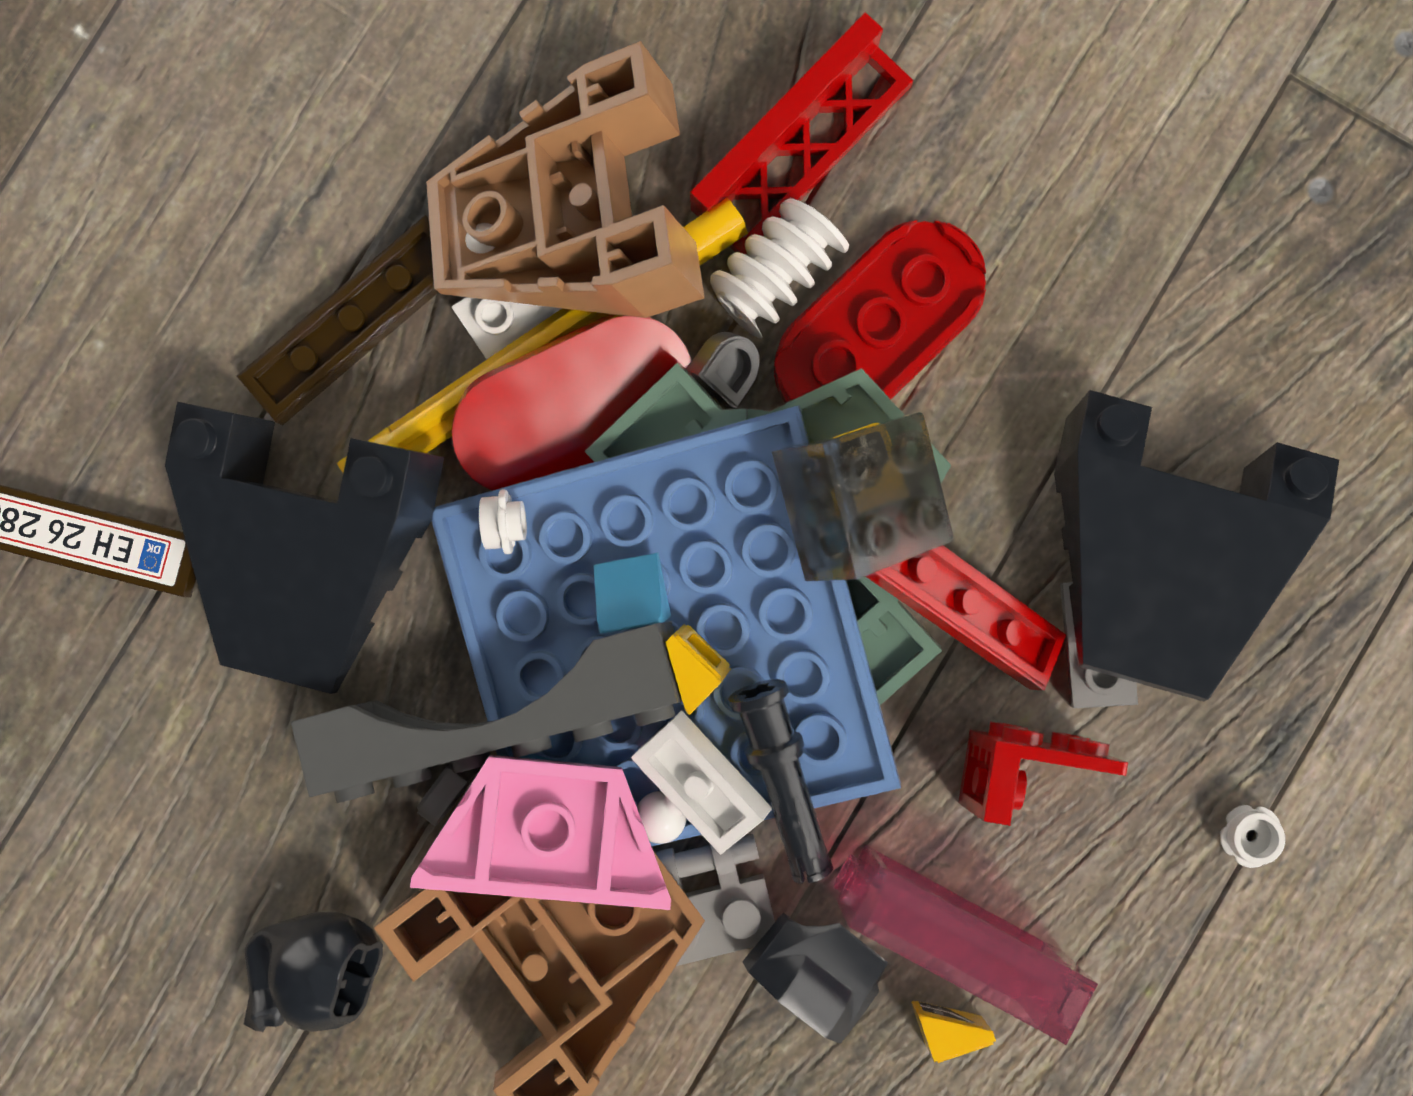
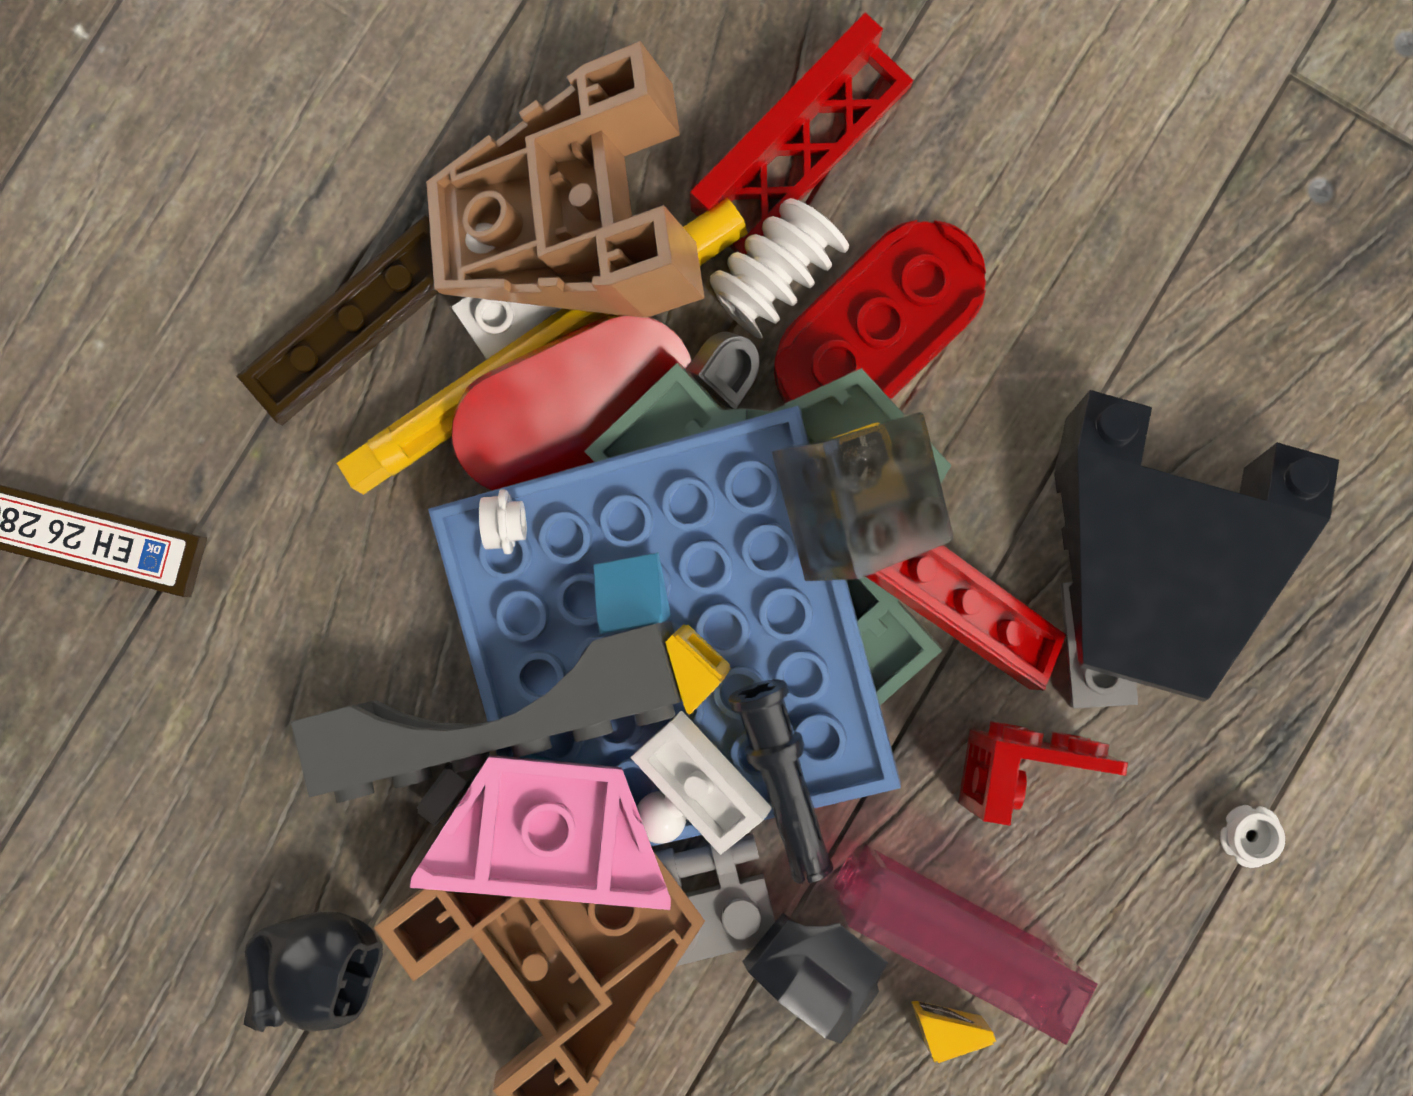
black wedge [165,401,444,694] -> none

